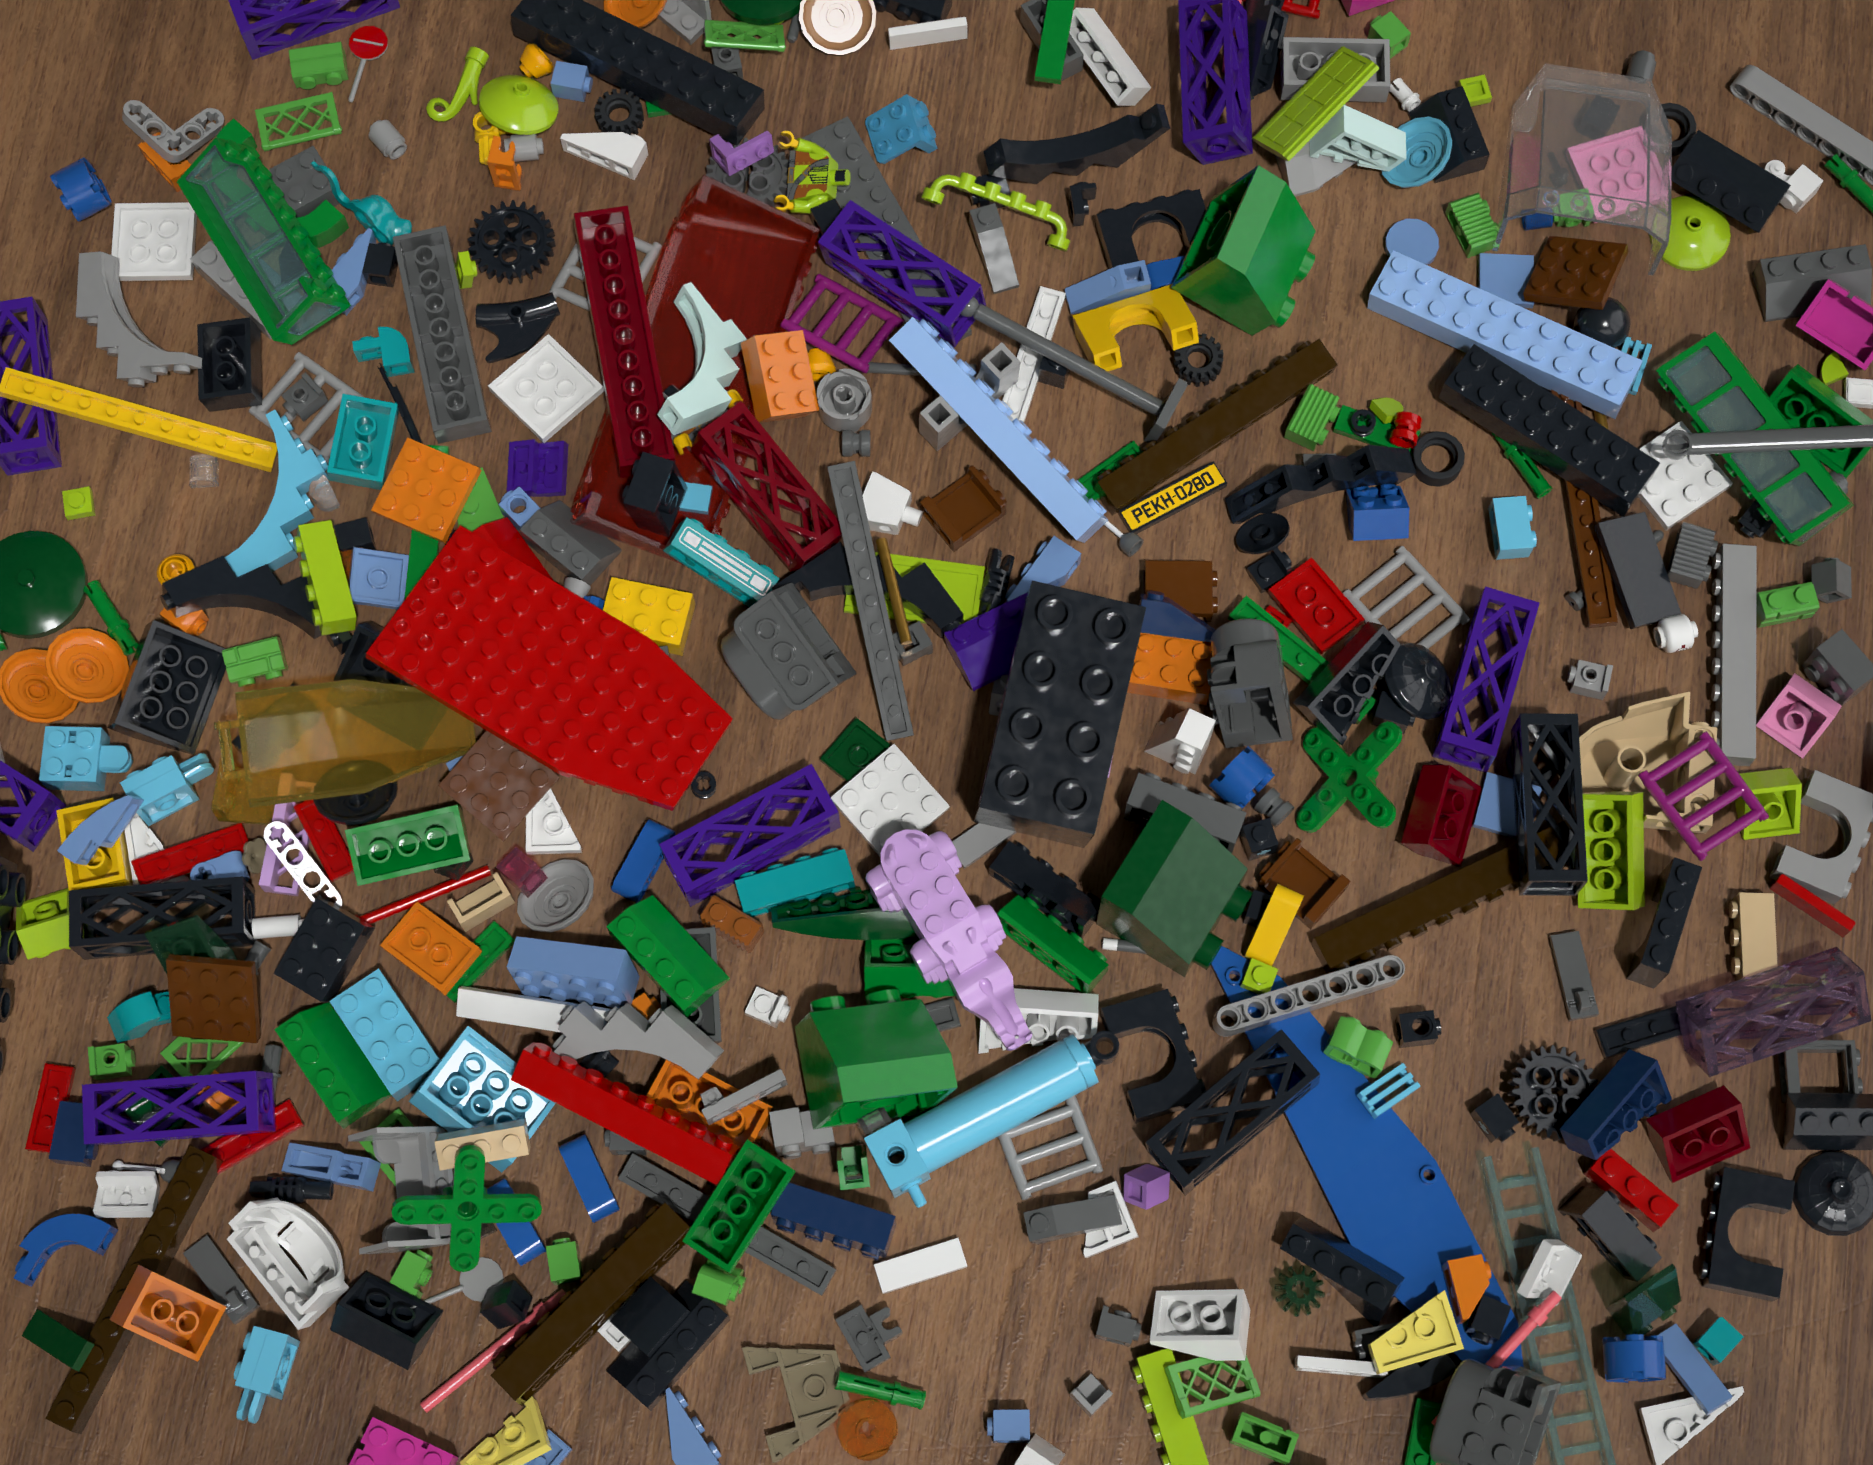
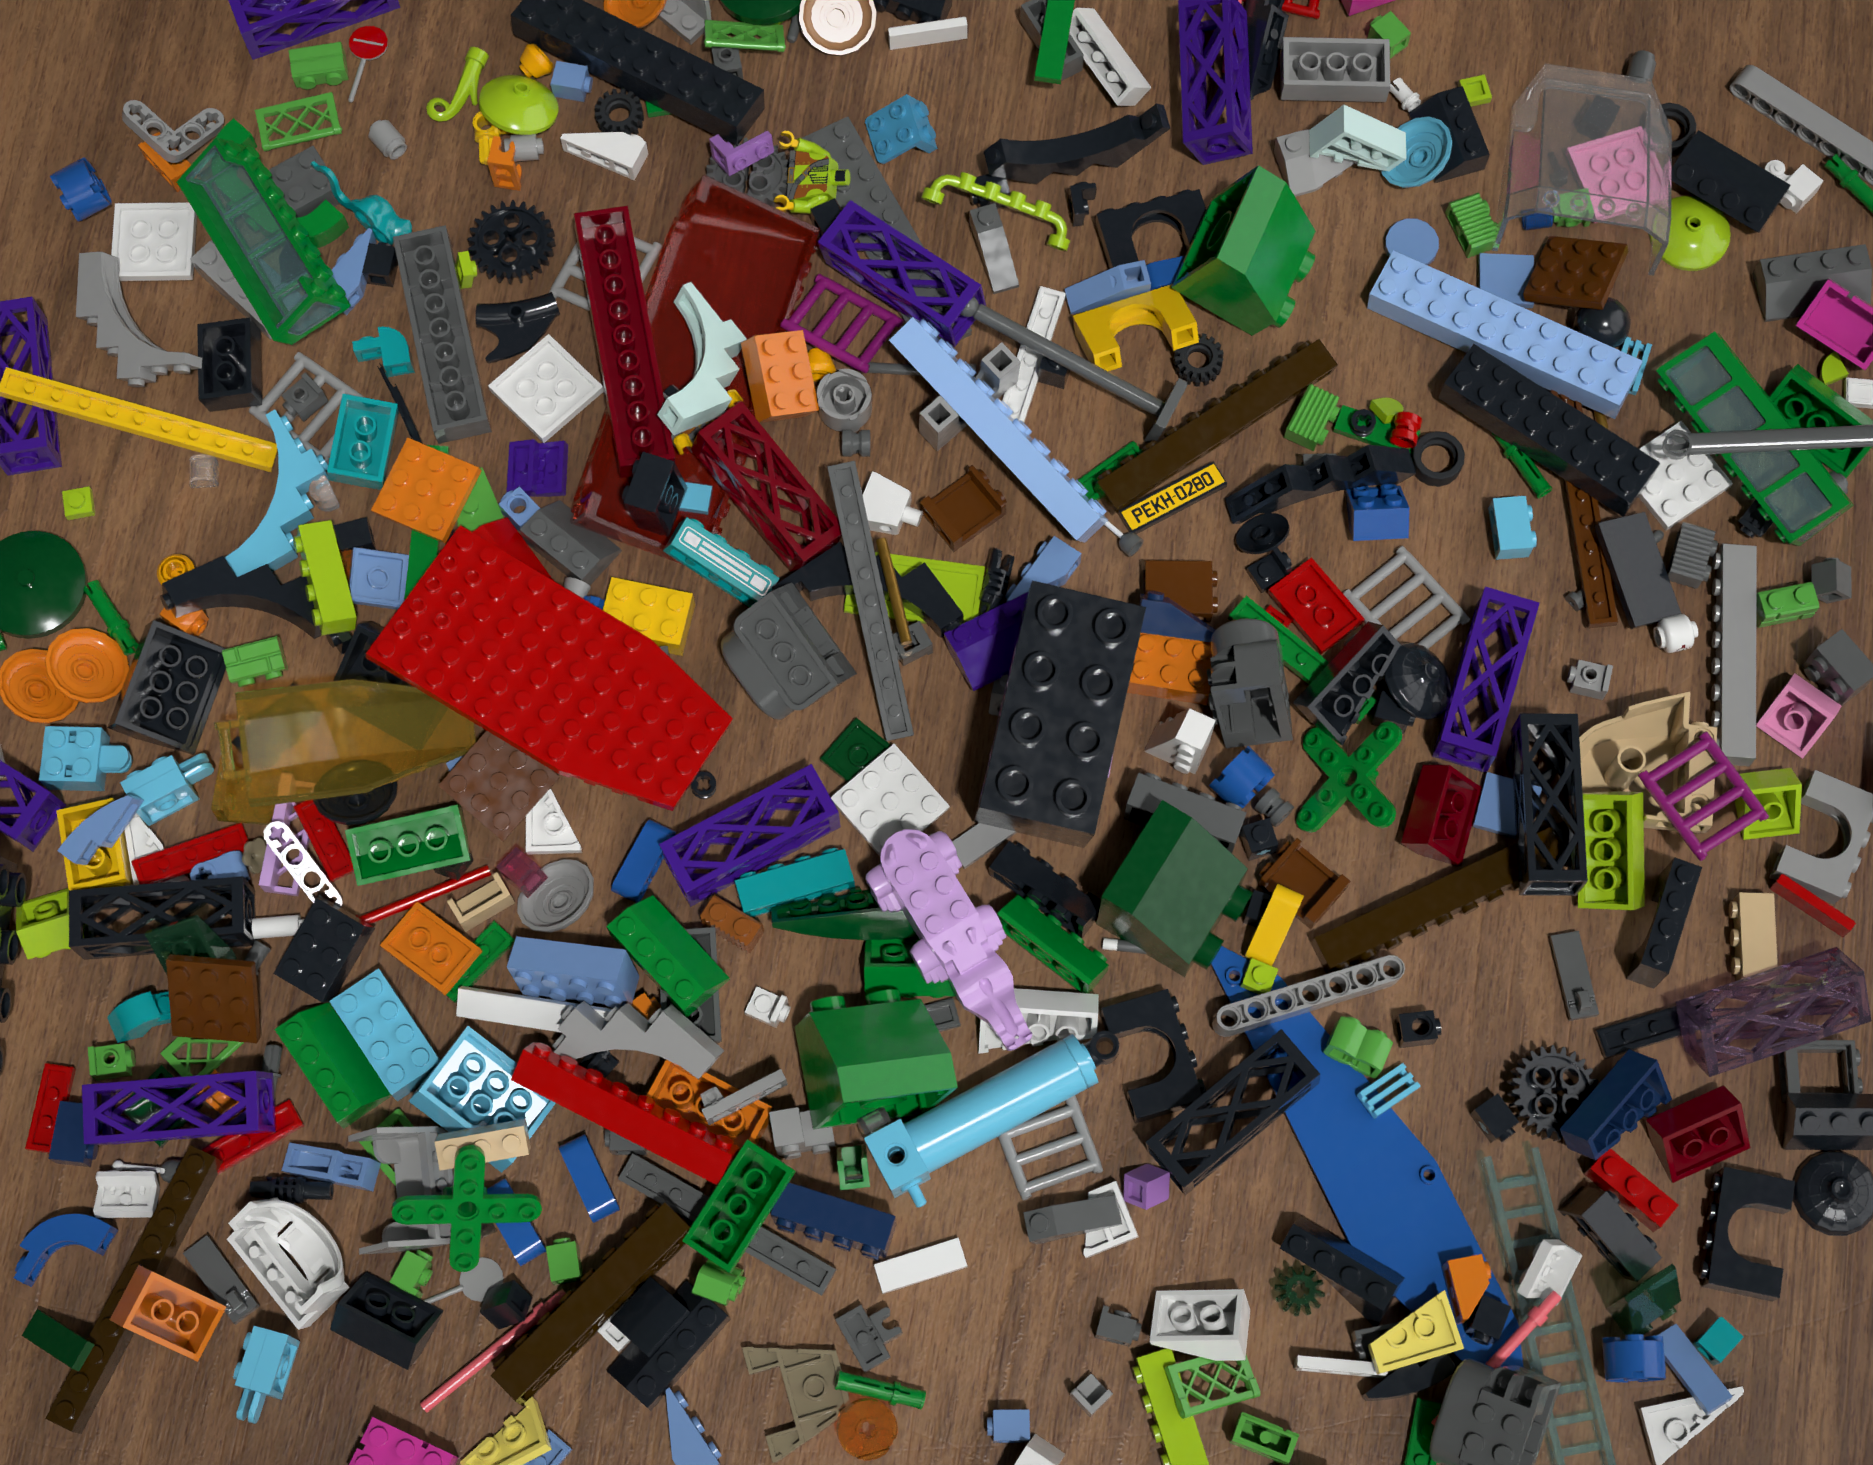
lime piece [1252,46,1380,161] -> none

